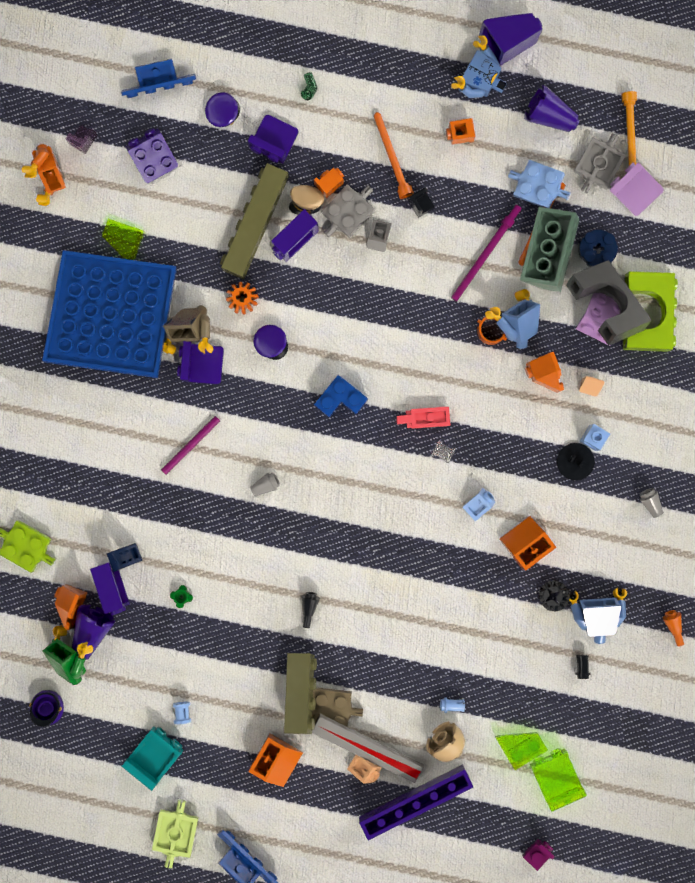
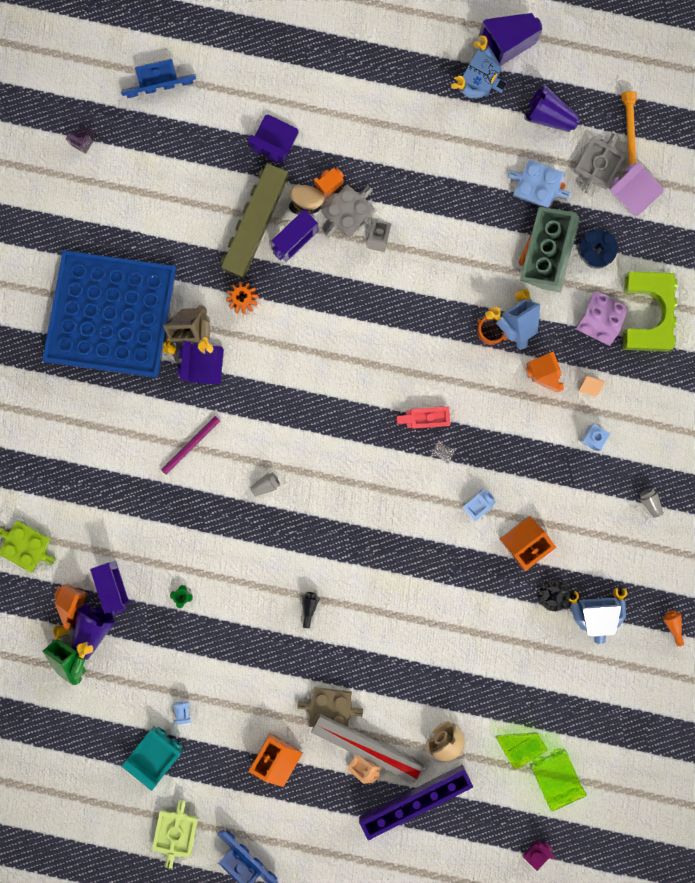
orange torso [22,144,66,206] -> none
dark purple piece [29,690,64,727] -> none
clear neon green wing [102,219,145,260] -> none
dark blue plate [107,543,143,572] -> none
bracket [125,128,178,183] -> none
dark purple piece [205,92,240,127] -> none
dark purple piece [253,325,288,360] -> none
olive brick [284,653,317,734] -> none
clear green arm [301,72,318,101] -> none
blue brick [314,375,368,418] -> none
orange piece [374,112,414,199] -> none
black panel [409,187,435,218] -> none
light blue pin [440,697,465,713] -> none
orange brick [446,118,476,145] -> none
magenta bar [451,205,522,302] -> none
black piece [556,443,595,481] -> none
dark grey arch [566,260,652,346] -> none
black pin [575,655,591,679] -> none

